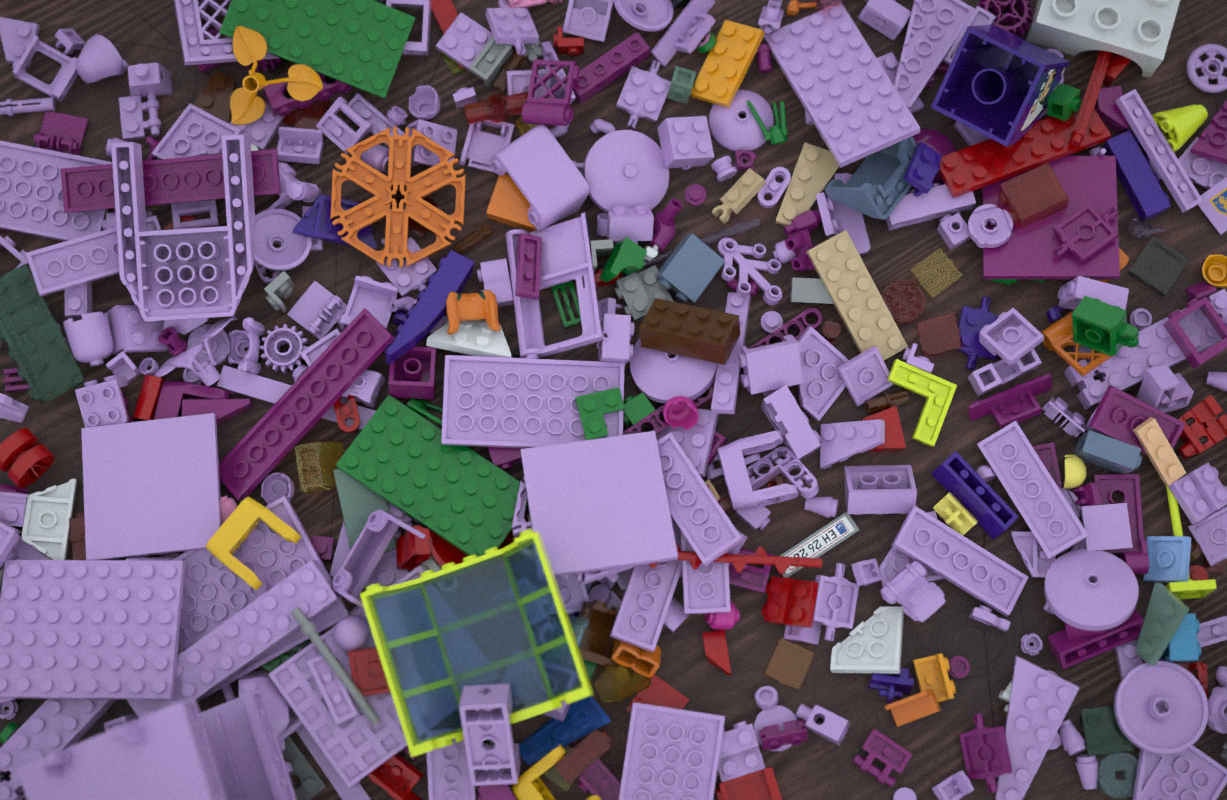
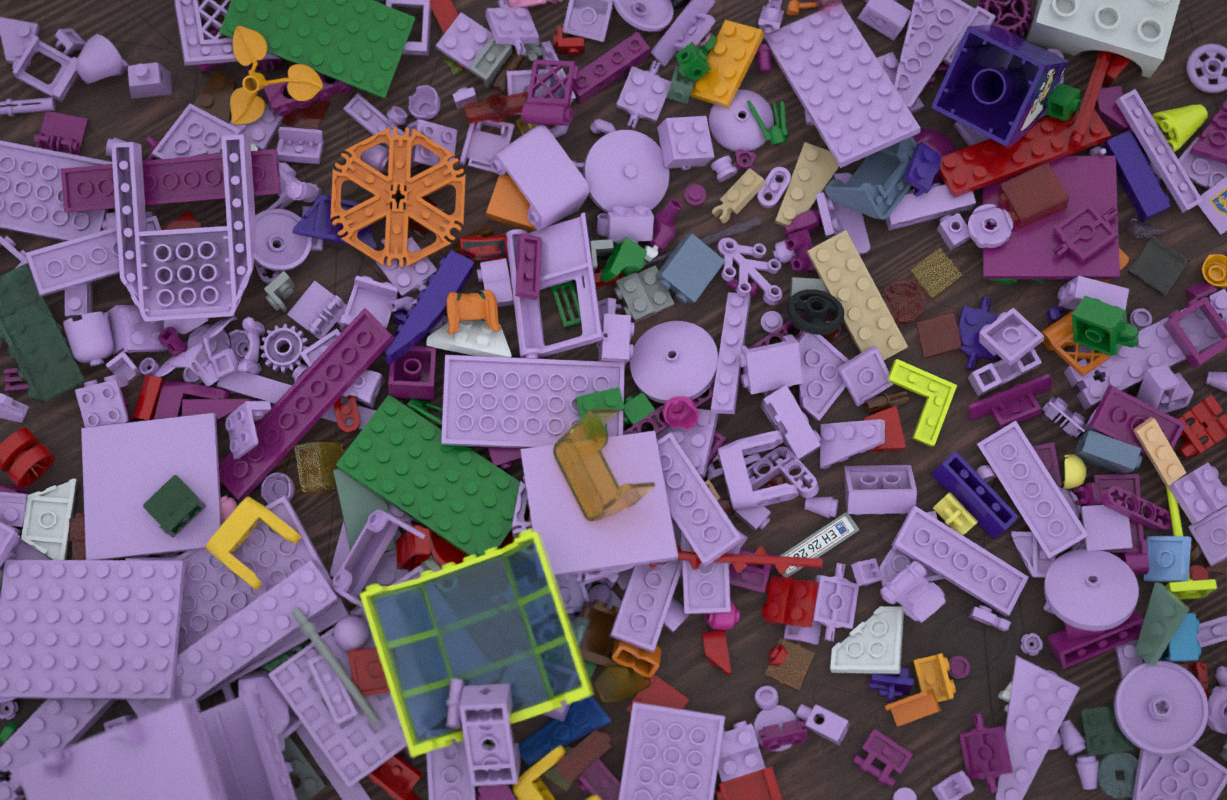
lavender plate [119,93,161,141] -> none
lavender plate [171,200,220,229] -> none
magenta plate [311,535,335,561] -> none
lavender plate [316,96,373,155] -> none
reddish brown brick [639,298,740,365] -> none
lavender bracket [902,343,934,374] -> none
none -> dark green bracket [143,475,206,538]
none -> lavender plate [210,349,238,378]
none -> lavender bracket [225,401,271,459]
none -> lavender pin [446,679,465,729]
none -> slope [459,235,507,260]
none -> clear yellow windscreen [553,409,656,521]
none -> green brick [675,42,711,82]
none -> red plate [768,644,788,666]
none -> black wheel [786,289,844,335]
none -> magenta beam [1100,486,1172,531]

